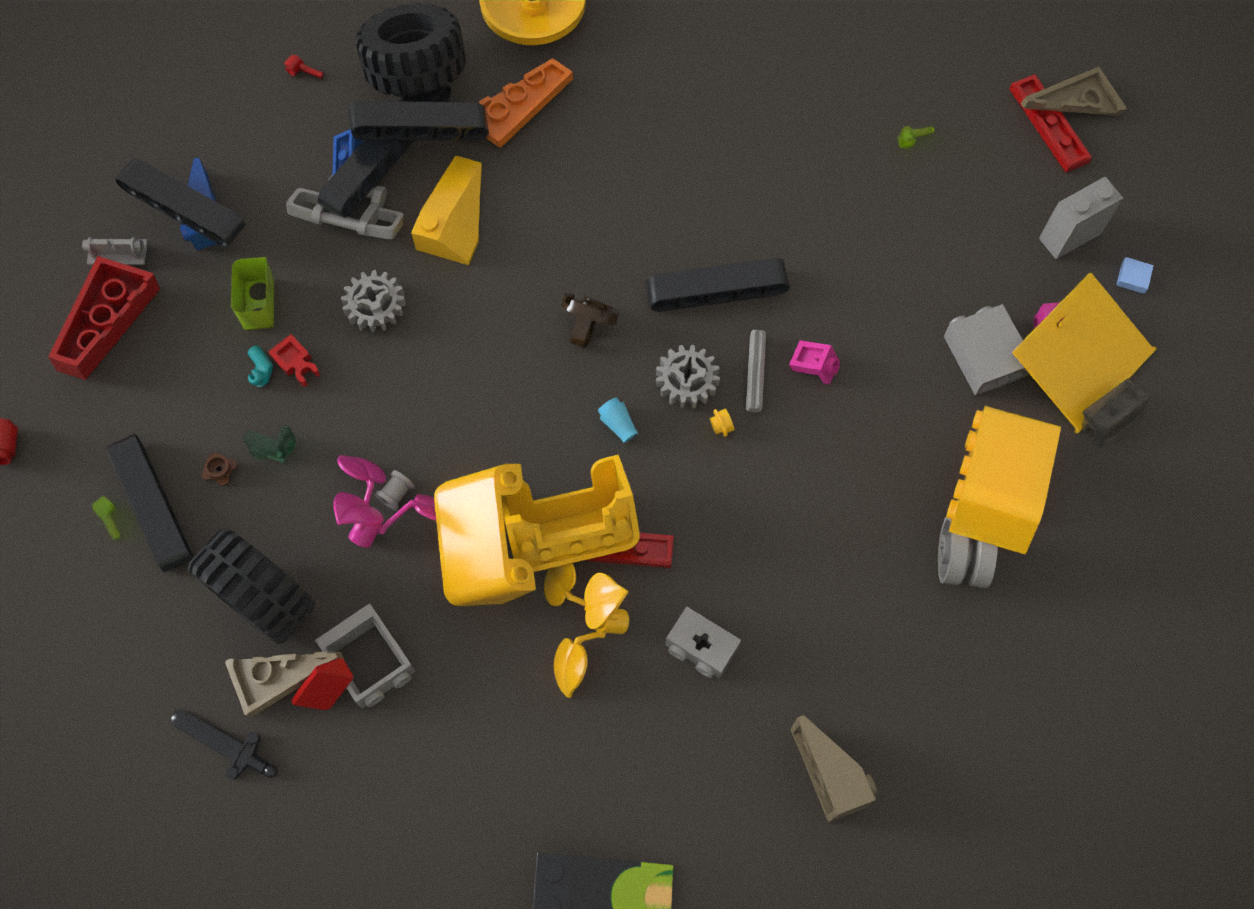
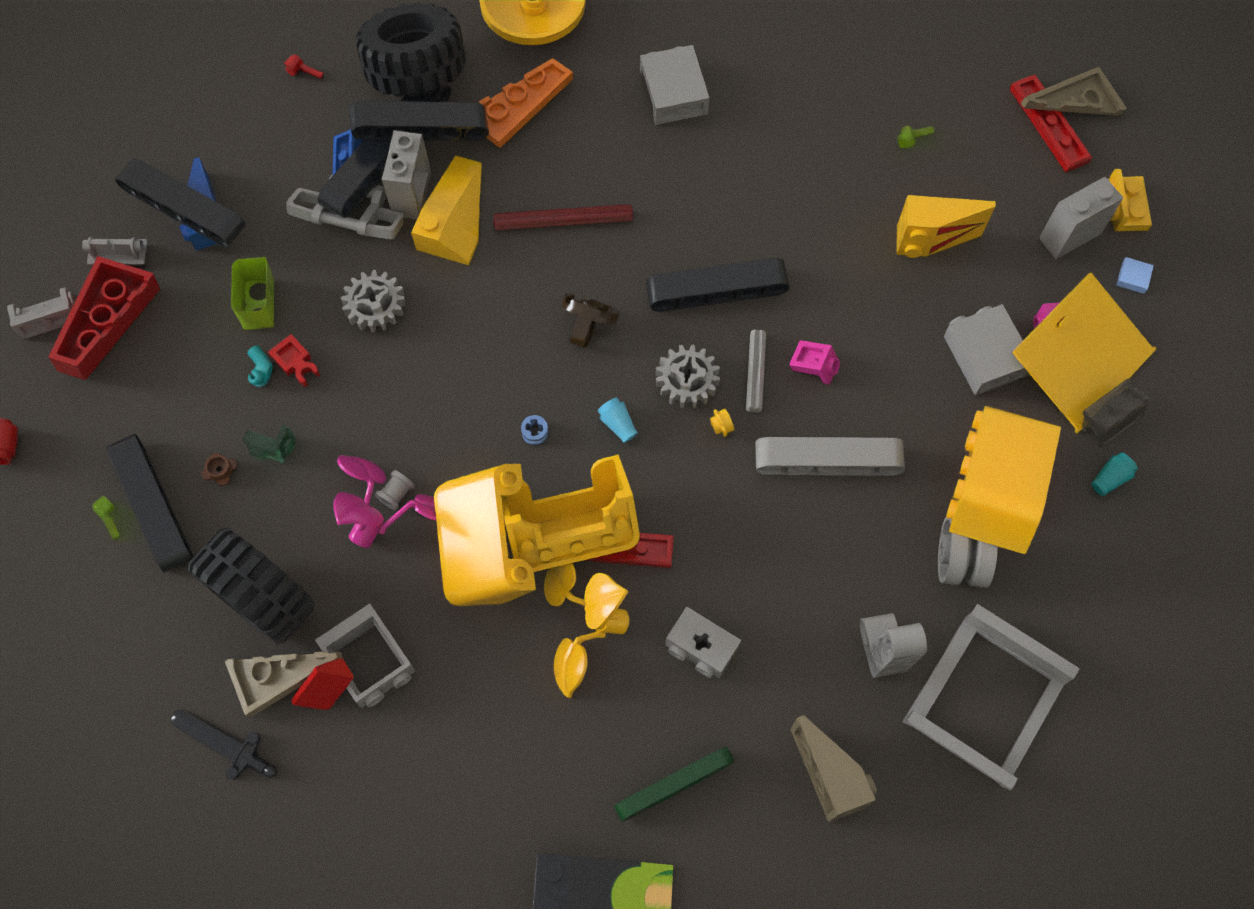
none -> light grey hinge [7,287,75,339]
none -> light grey window [382,131,431,219]
none -> dark red axle [493,204,633,230]
none -> medium blue bush [521,415,549,446]
none -> dark green beam [614,746,735,822]
none -> light grey panel [640,45,710,125]
none -> light grey beam [755,437,905,476]
none -> light grey beam [860,613,927,678]
none -> yellow slope [897,195,996,258]
none -> light grey piece [902,604,1080,790]
none -> teal cone [1091,452,1138,496]
none -> yellow bracket [1108,169,1152,231]

